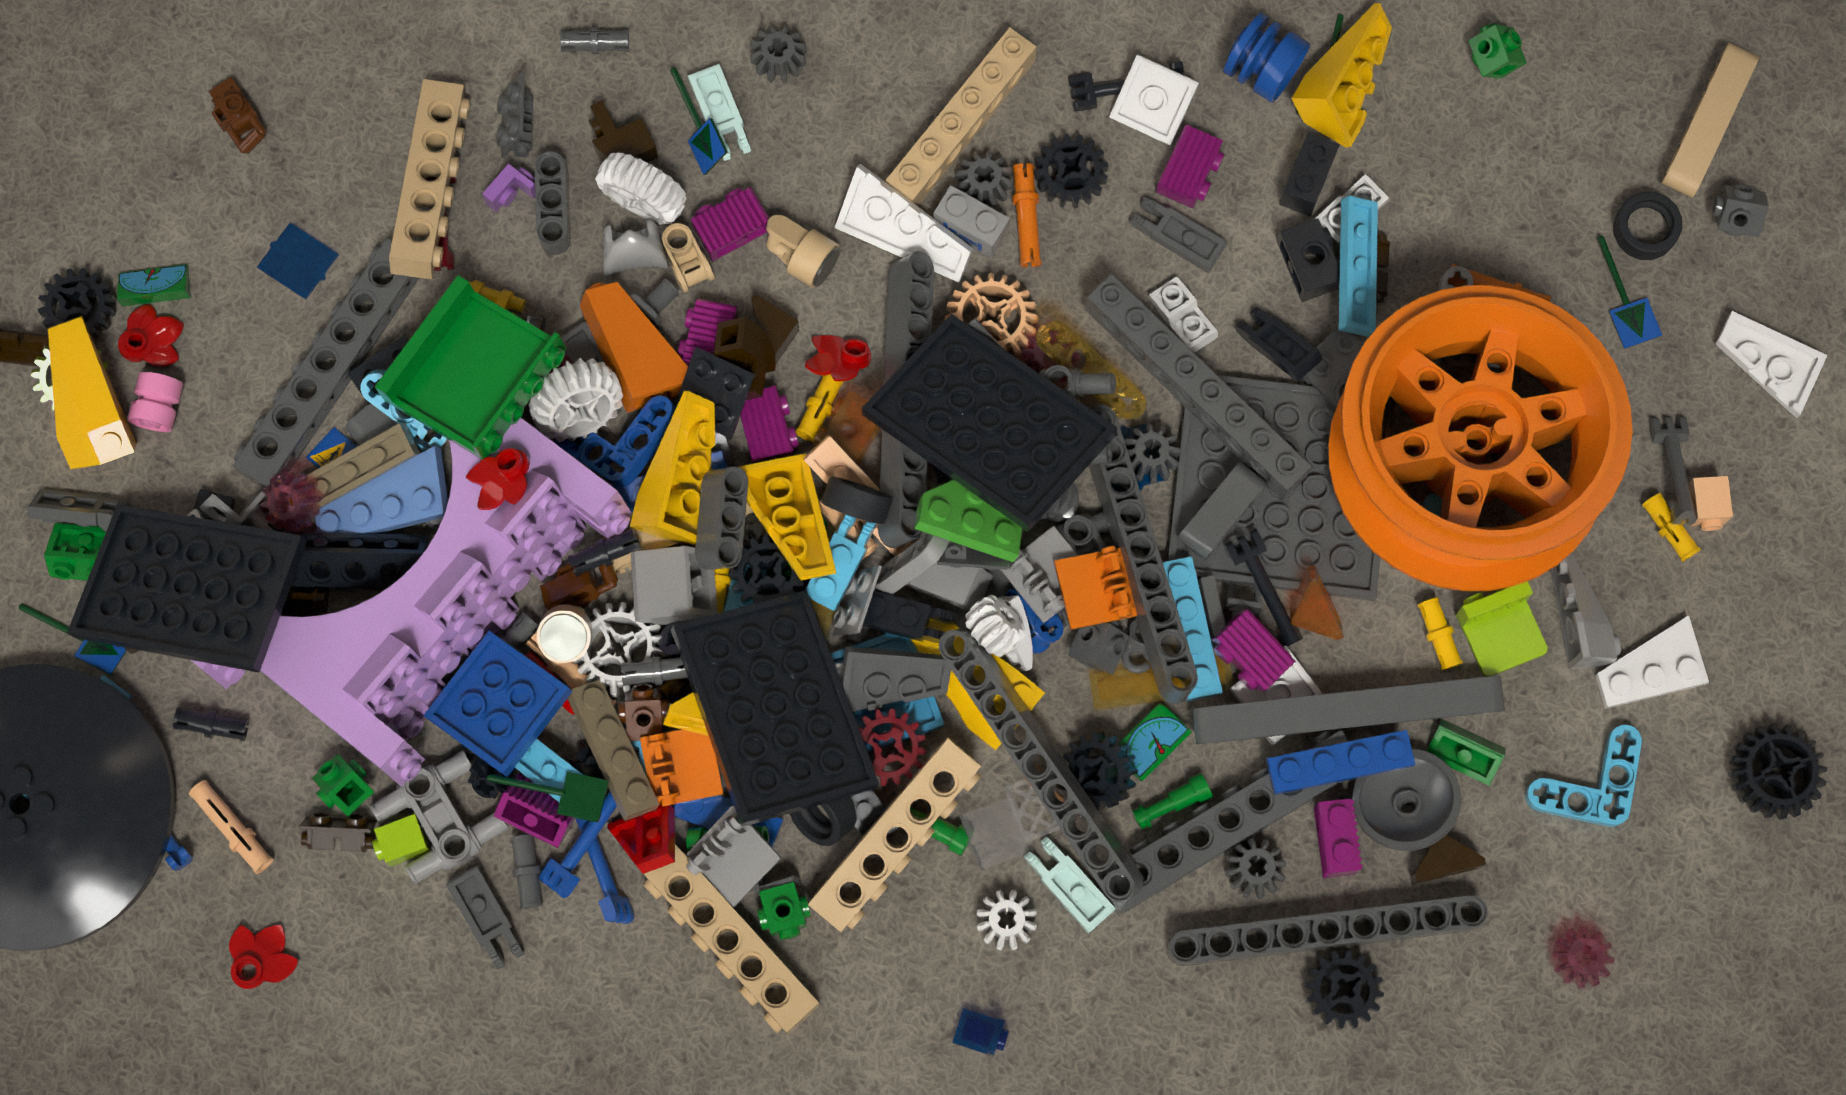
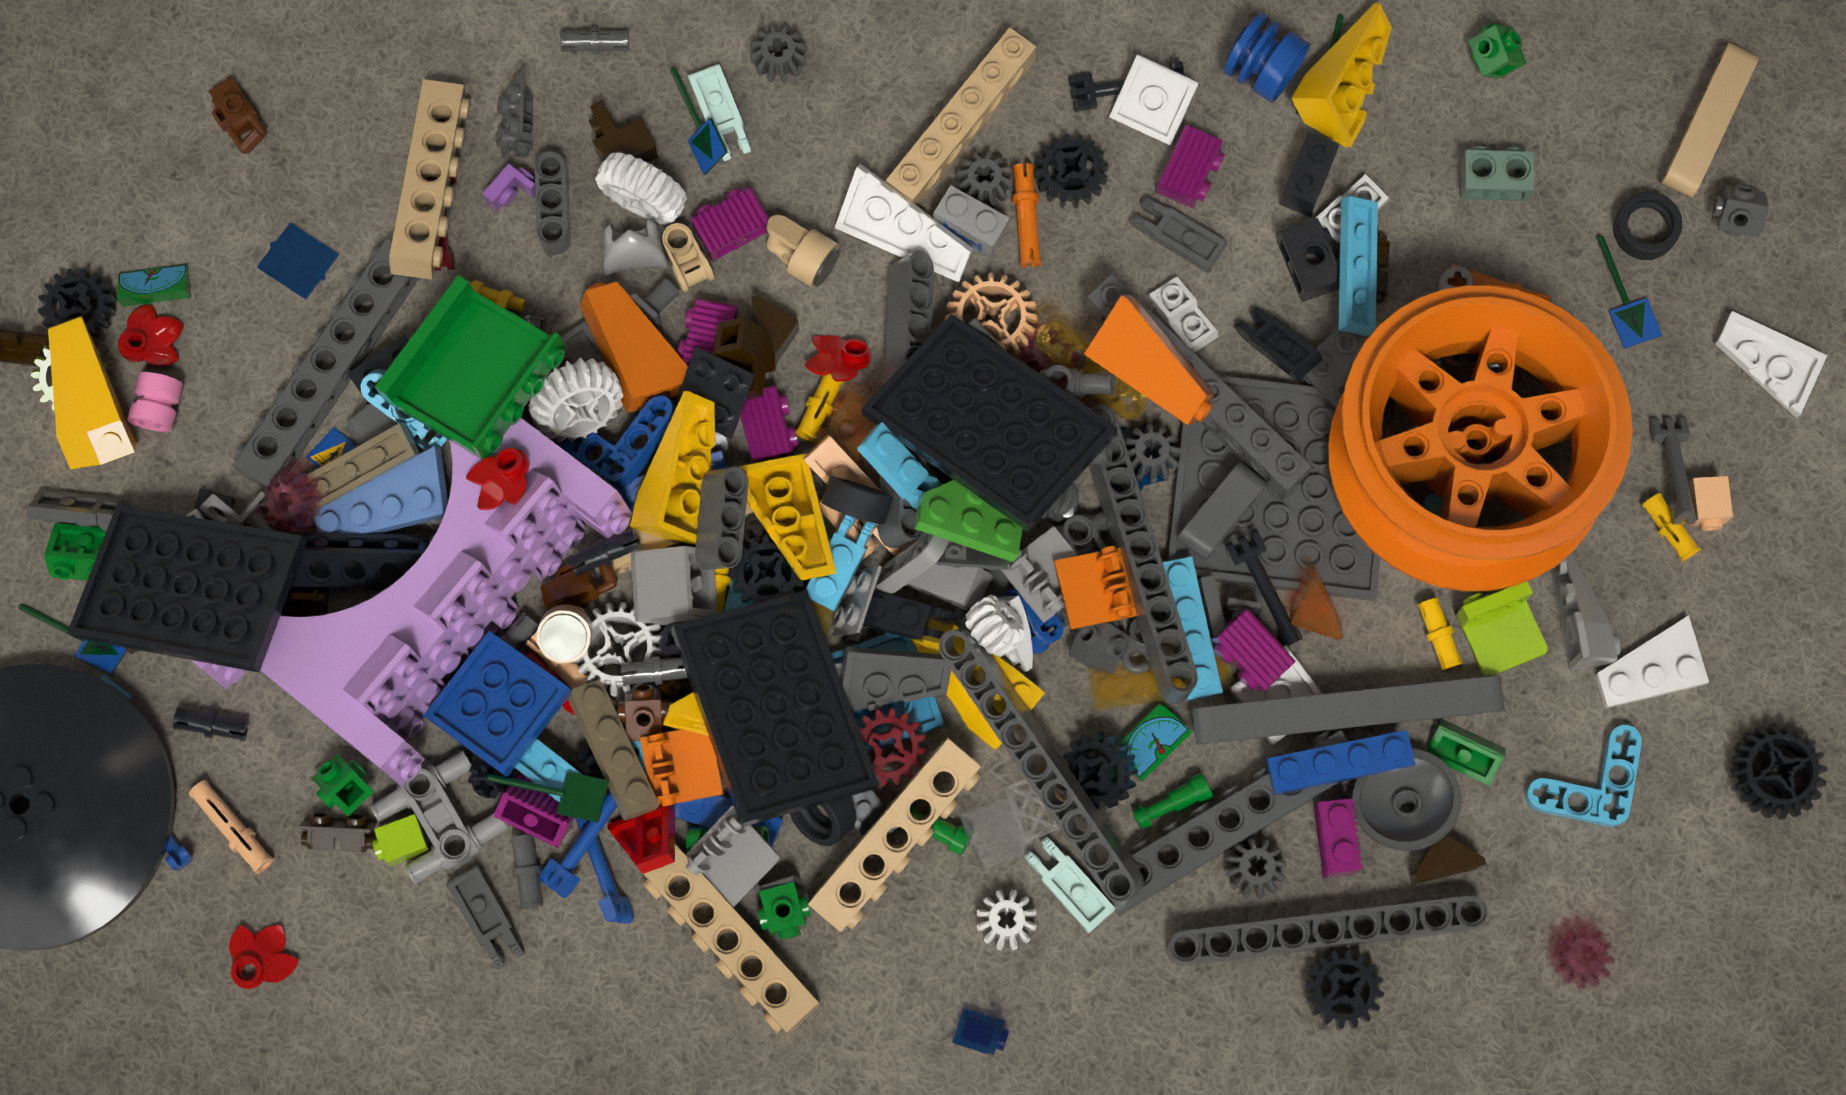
none -> medium azure hinge [857,422,941,511]
none -> orange slope [1084,295,1214,425]
none -> sand green brick [1460,146,1534,201]

